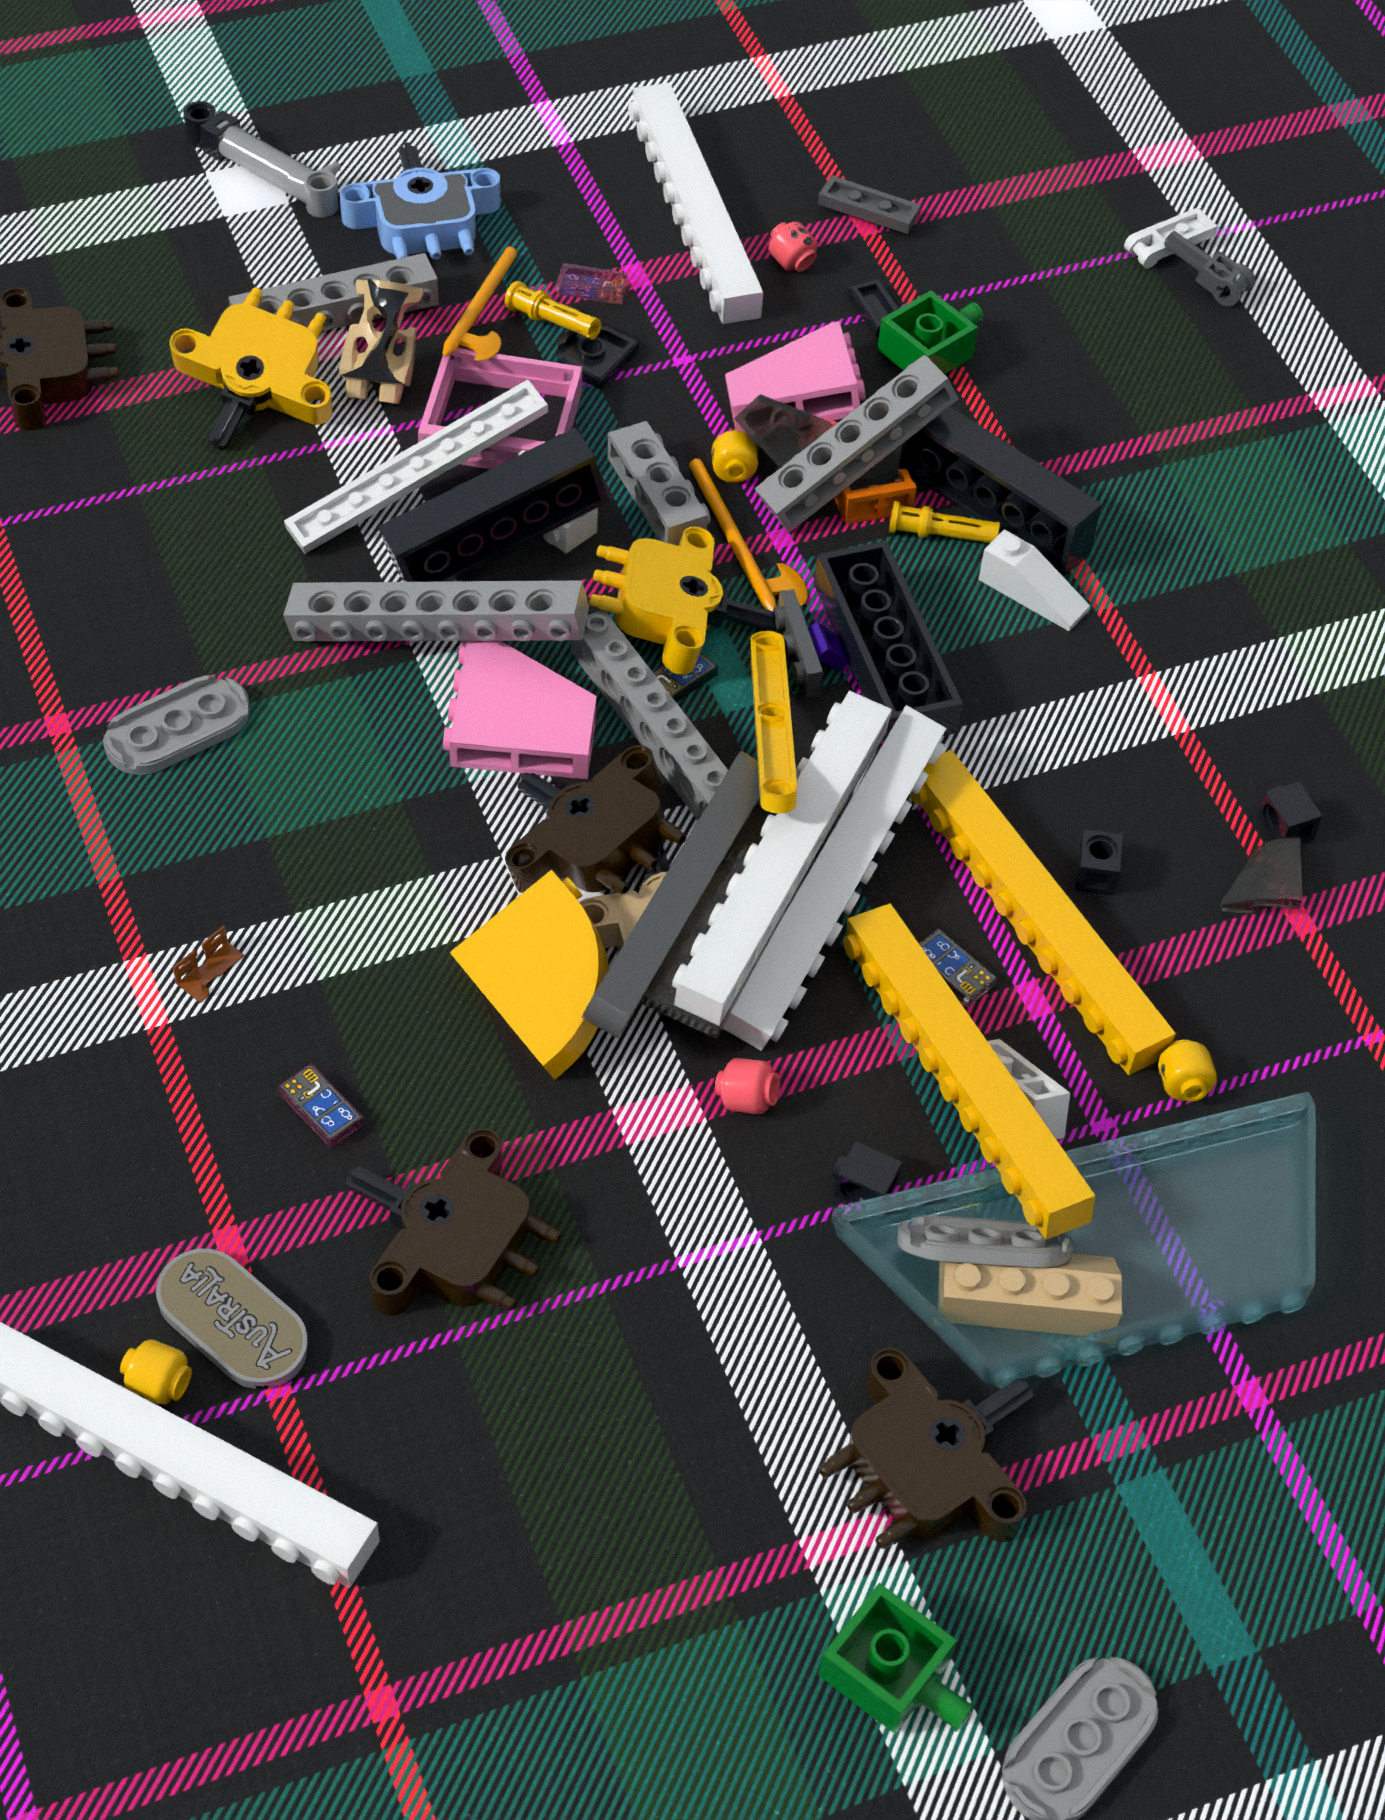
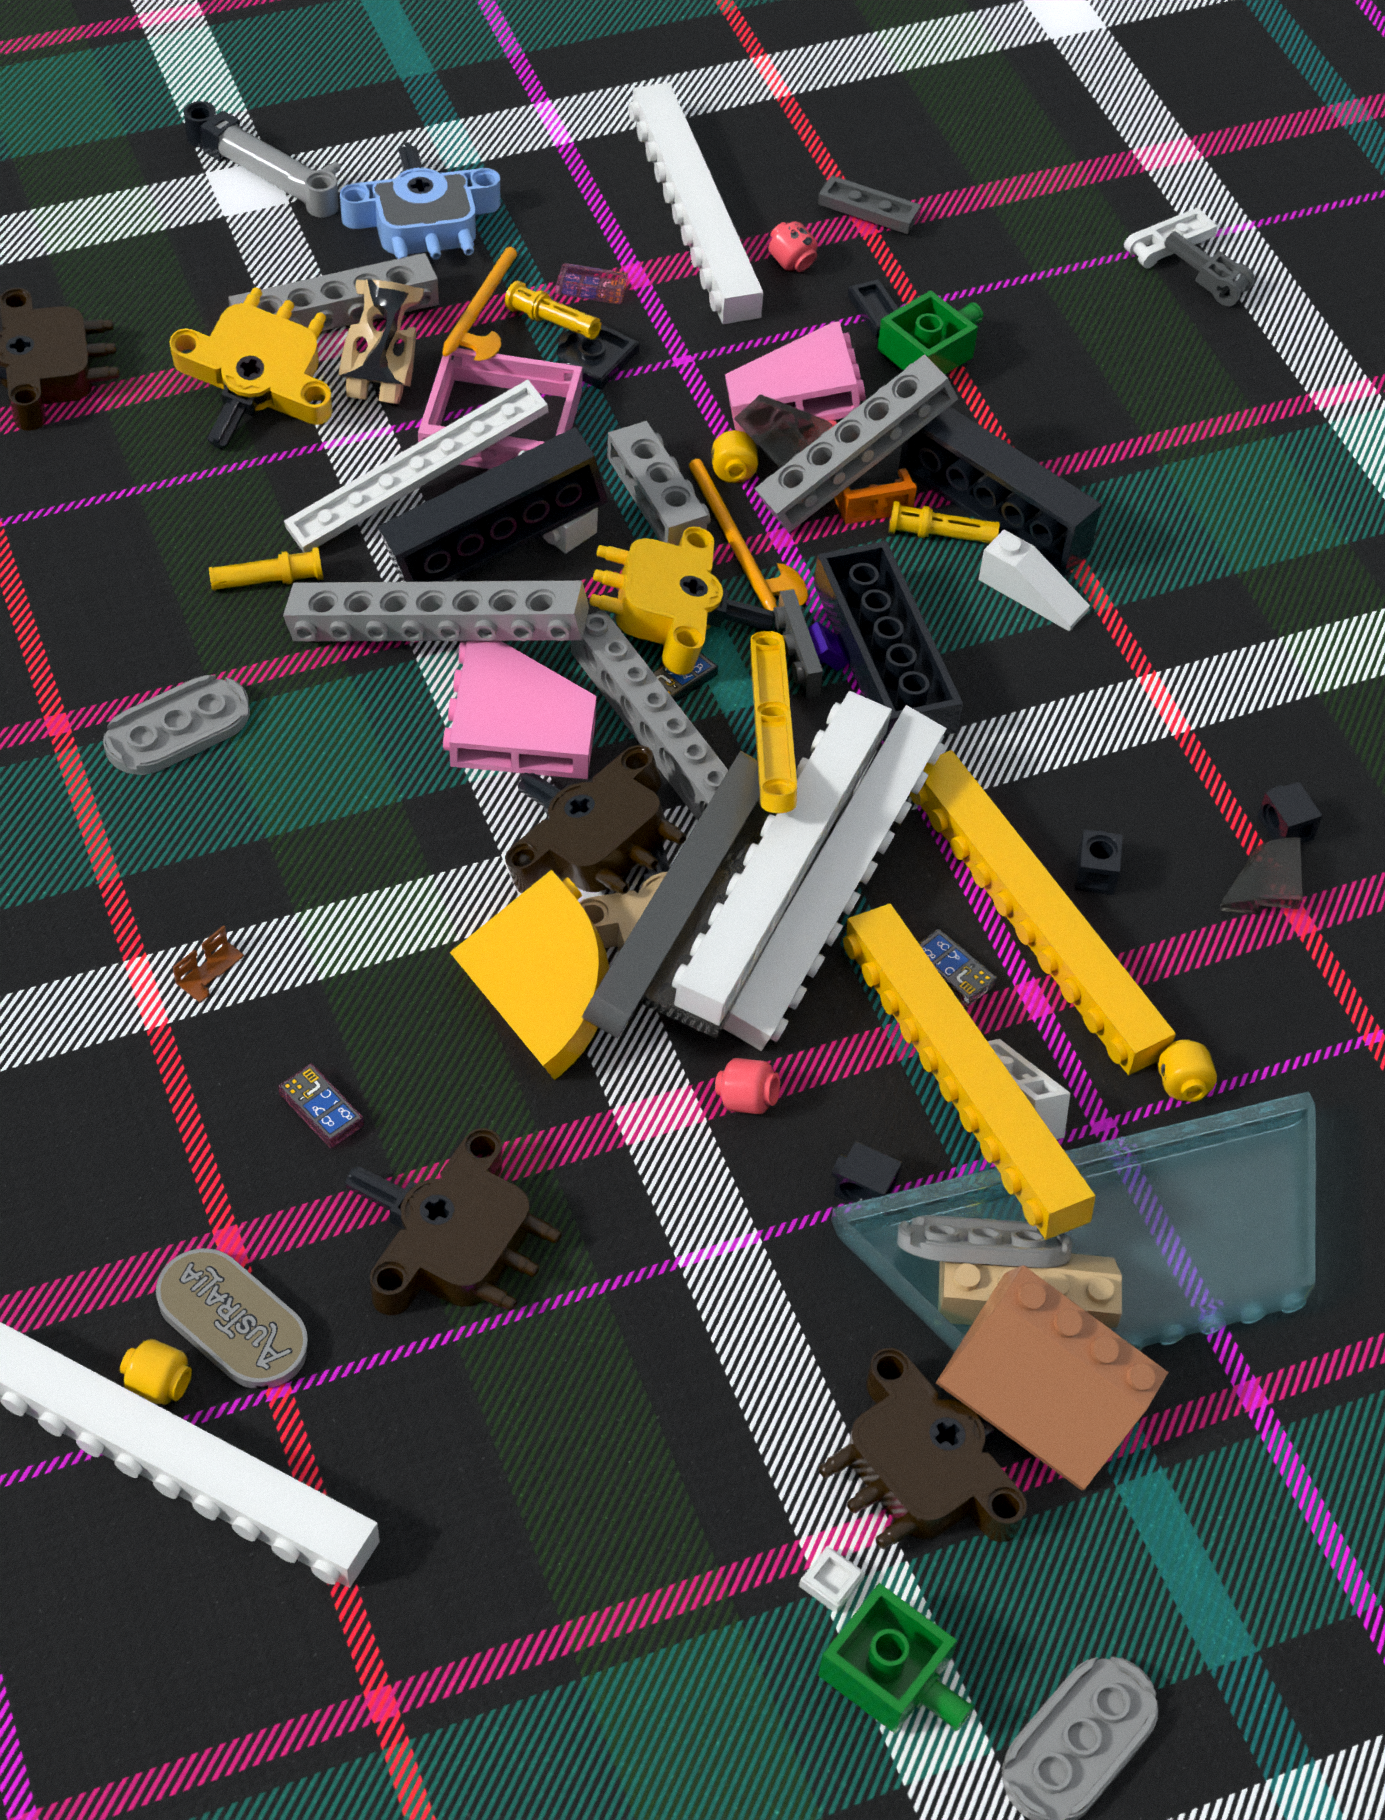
none -> yellow pin [209,547,323,591]
none -> white tile [799,1545,865,1614]
none -> nougat slope [936,1265,1169,1490]

